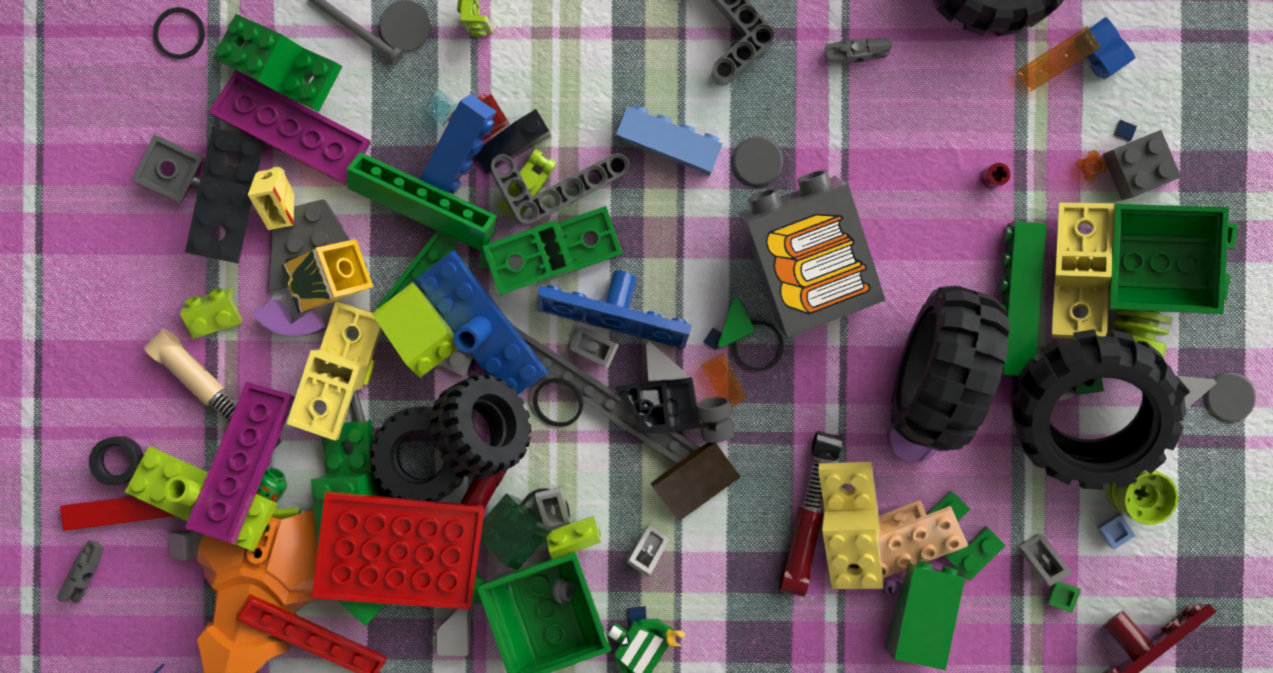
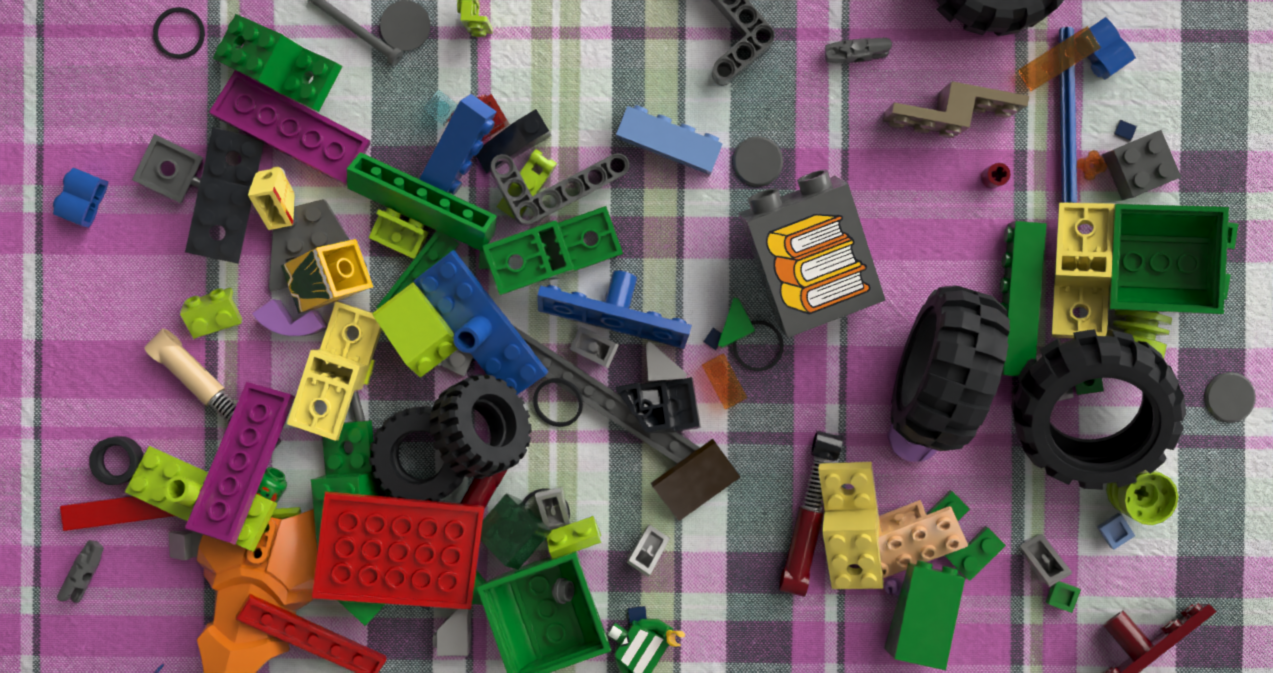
dark grey wheel [696,397,735,443] -> none
light grey slope [1176,376,1217,409] -> none
none -> blue brick [53,168,109,228]
none -> lime bracket [368,207,429,259]
none -> dark tan bracket [882,81,1029,138]
none -> blue axle [1059,27,1077,203]

